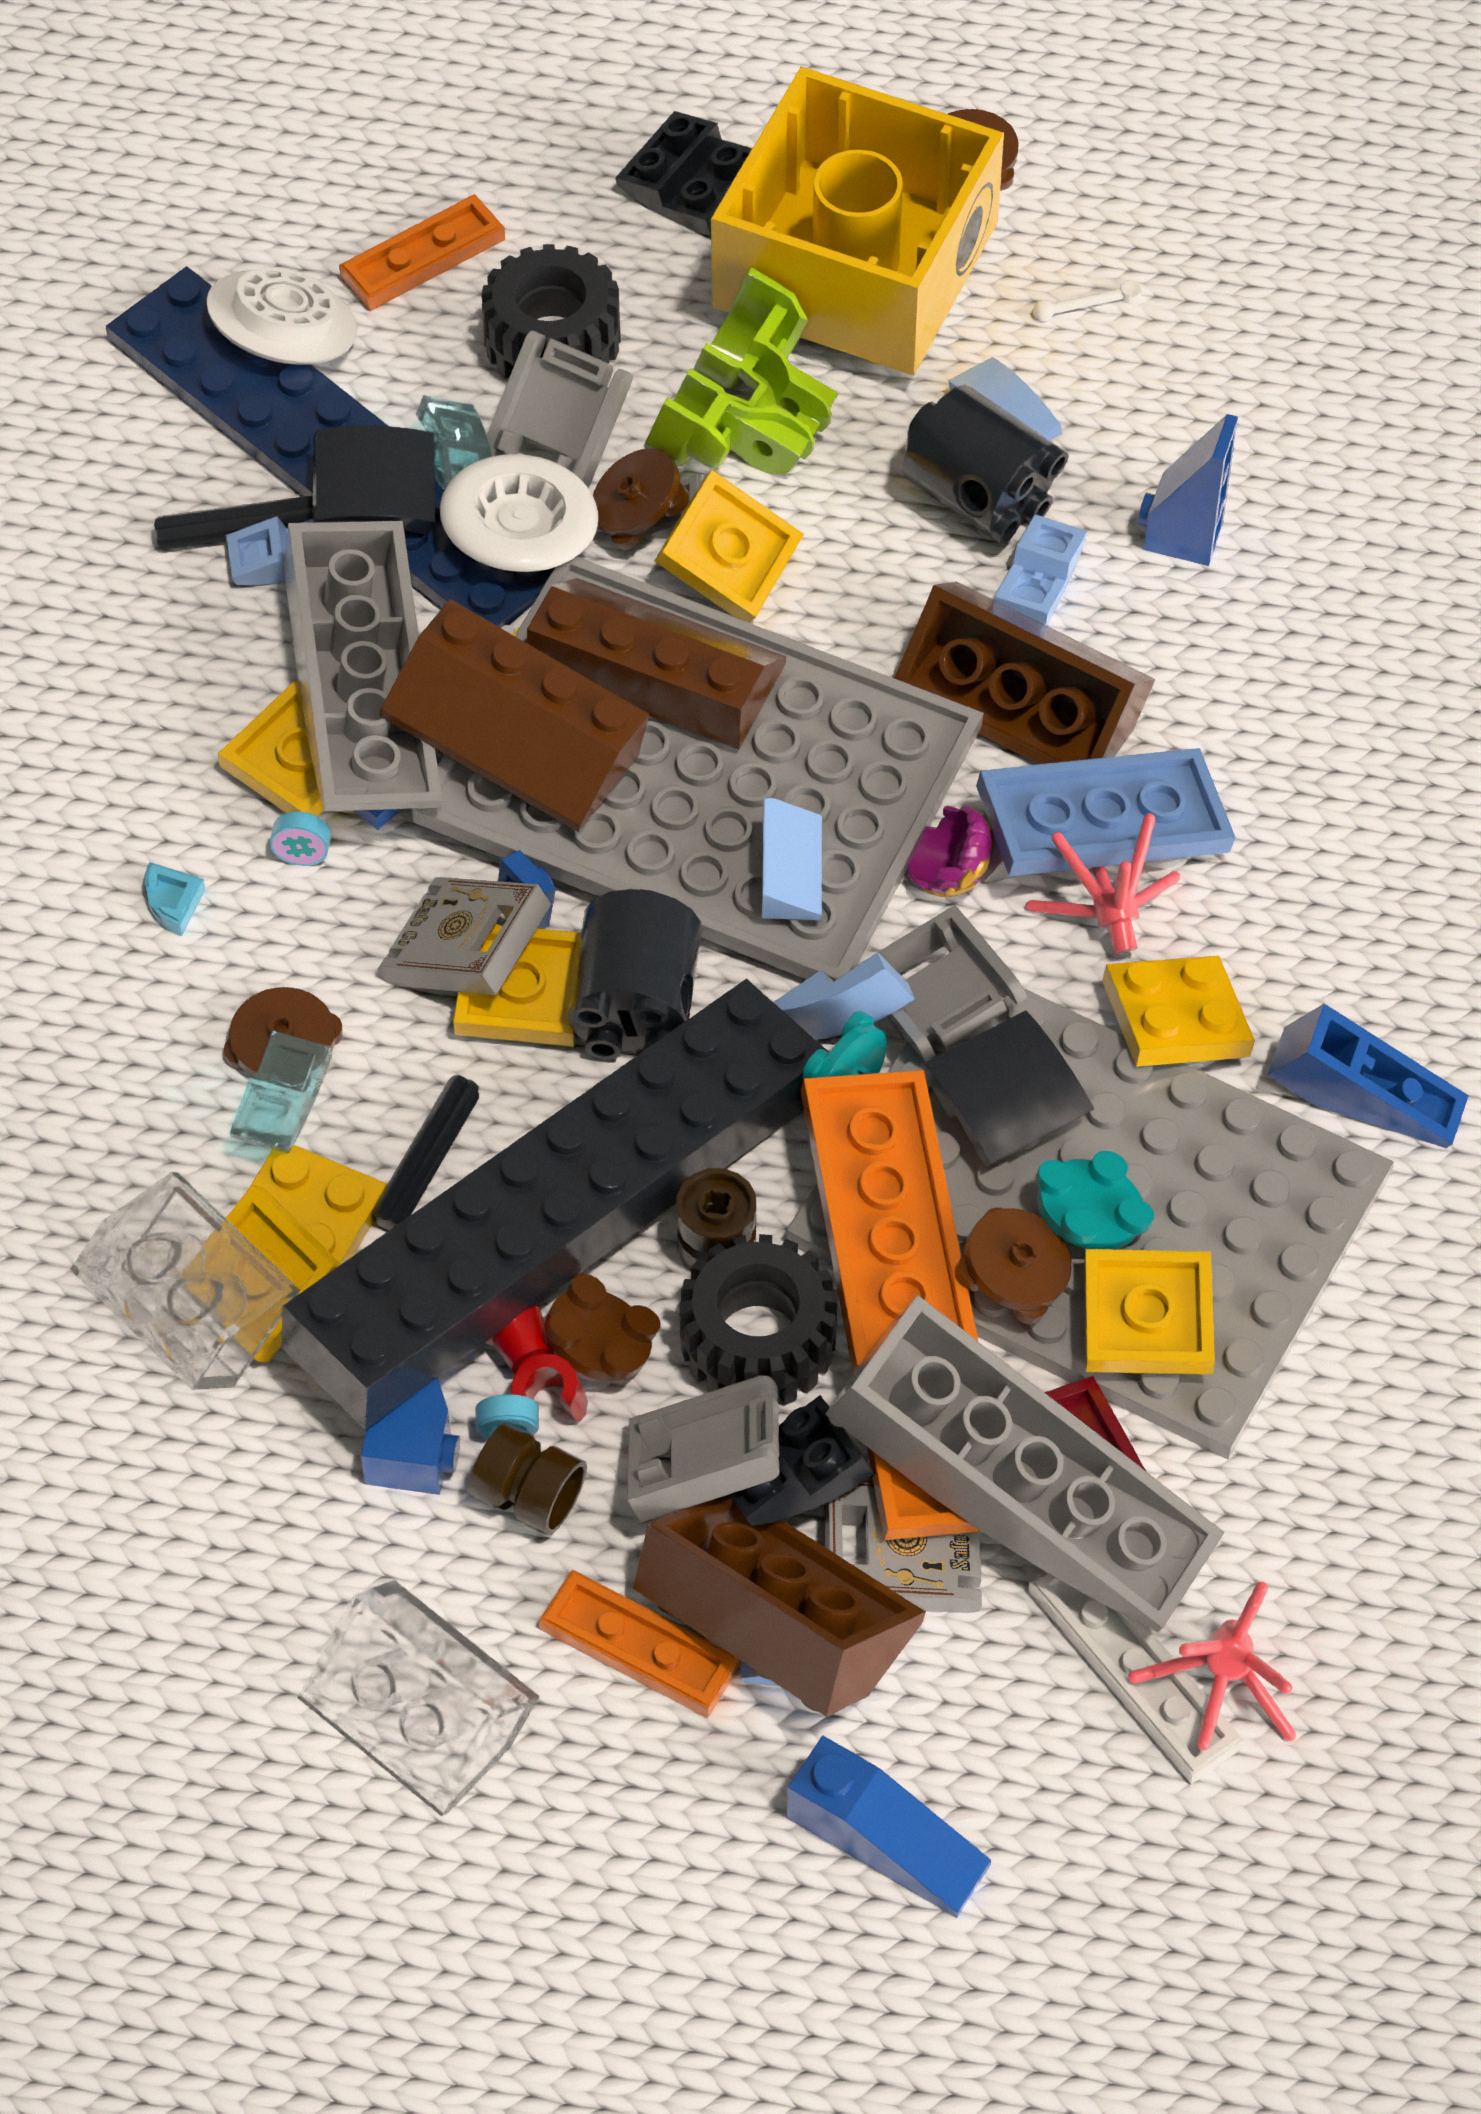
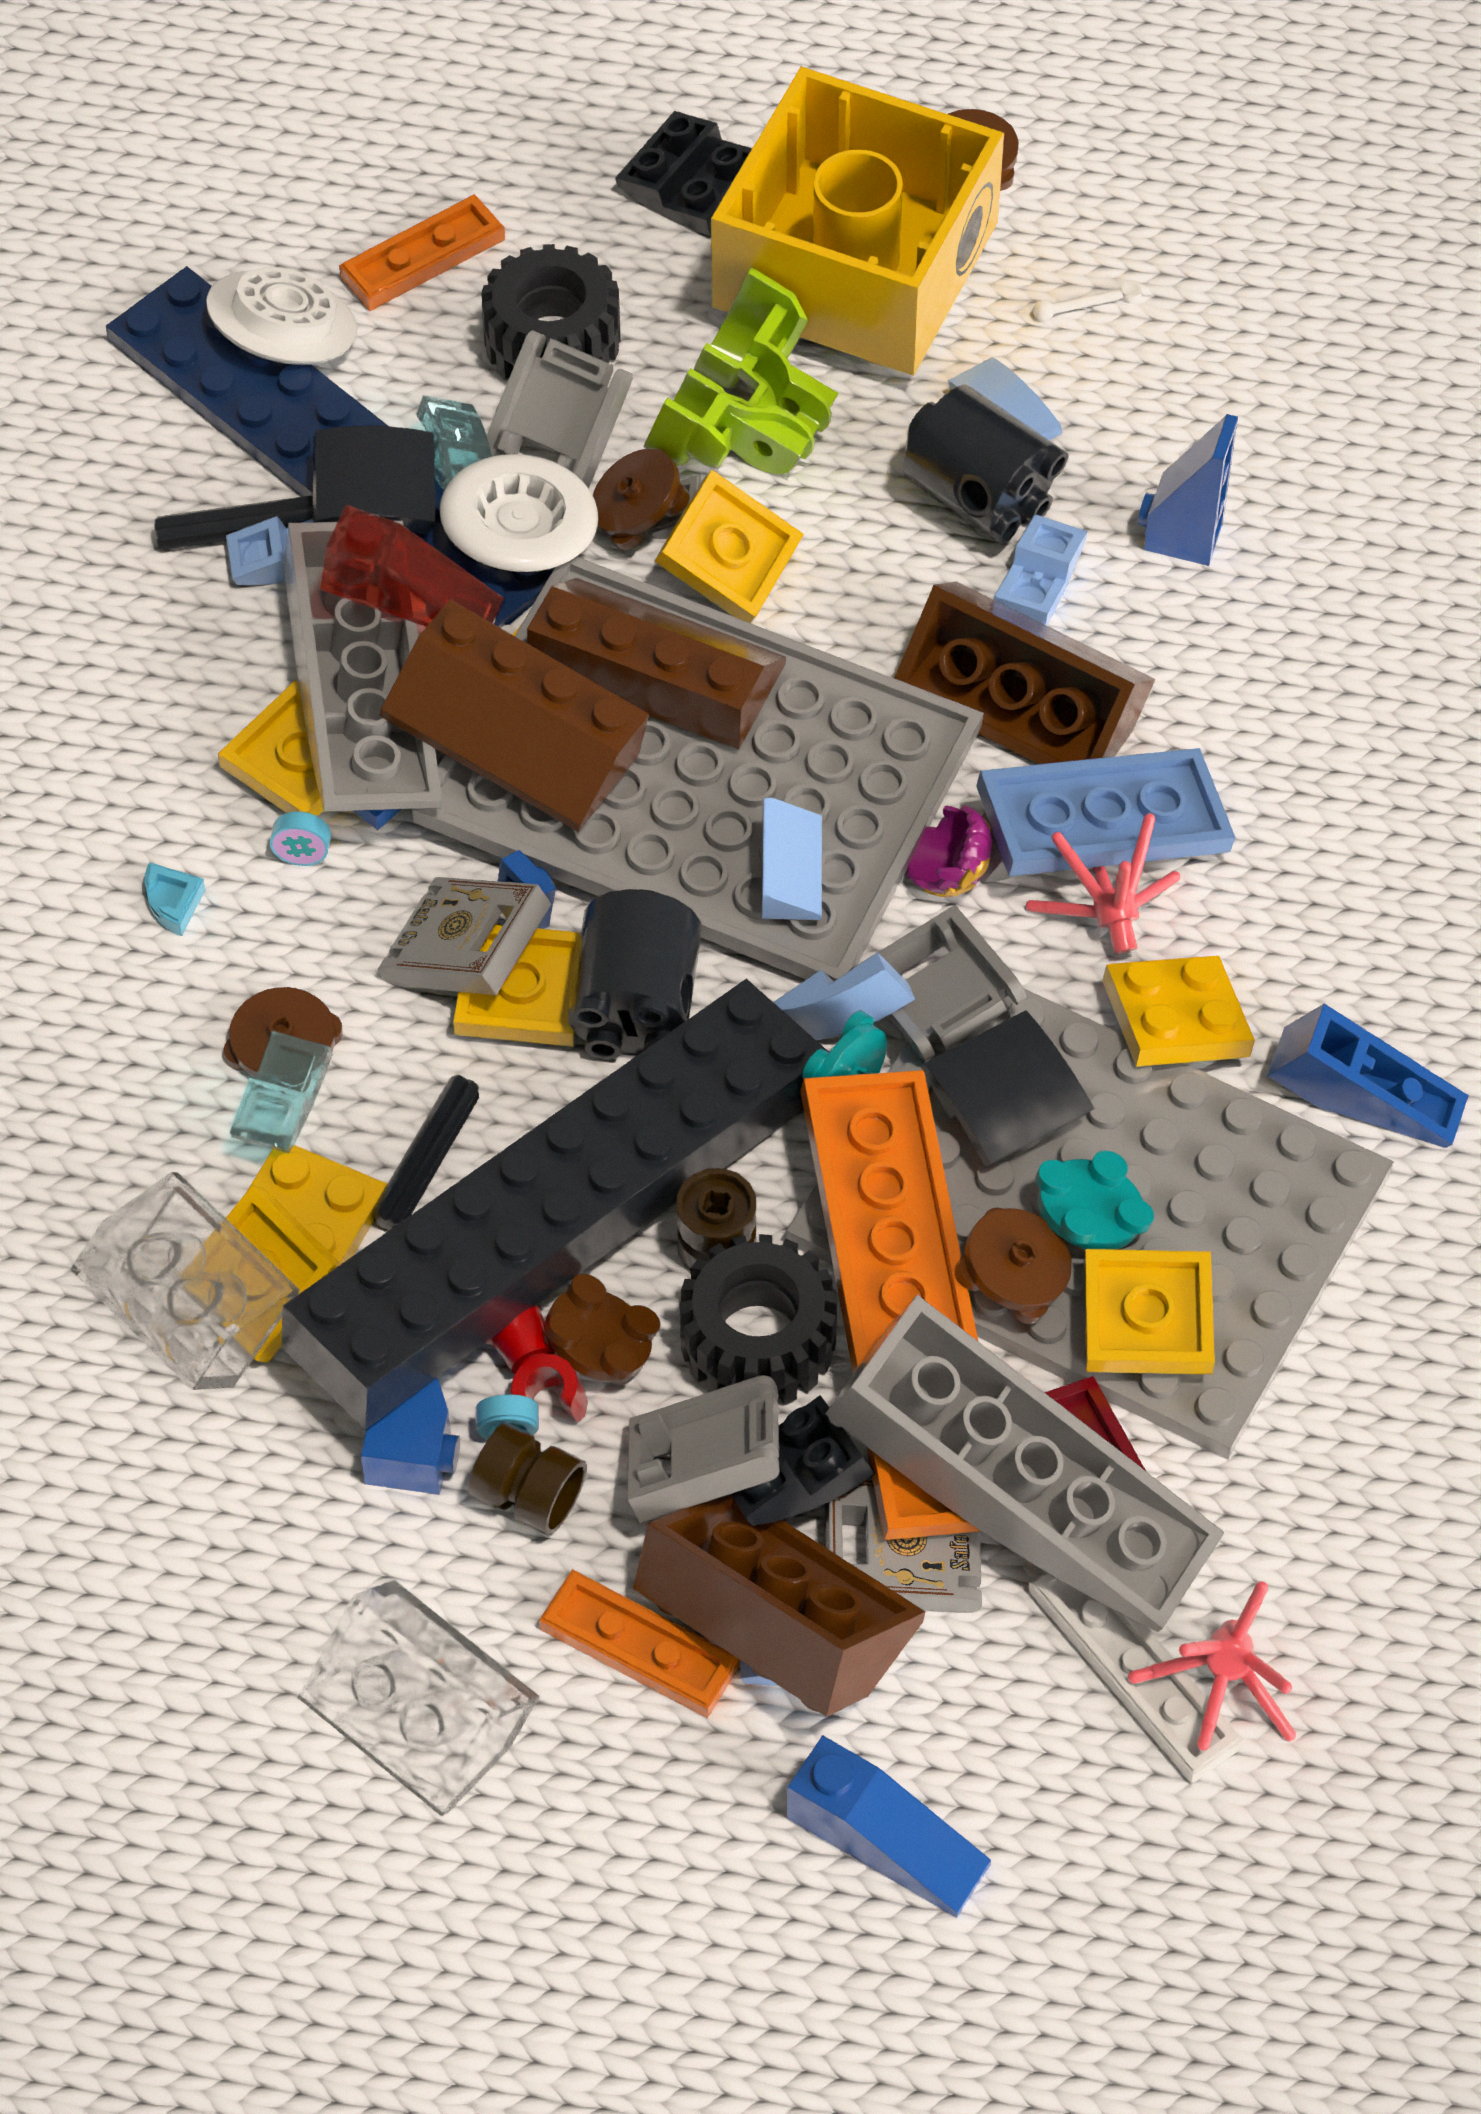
none -> clear red slope [320,505,504,627]

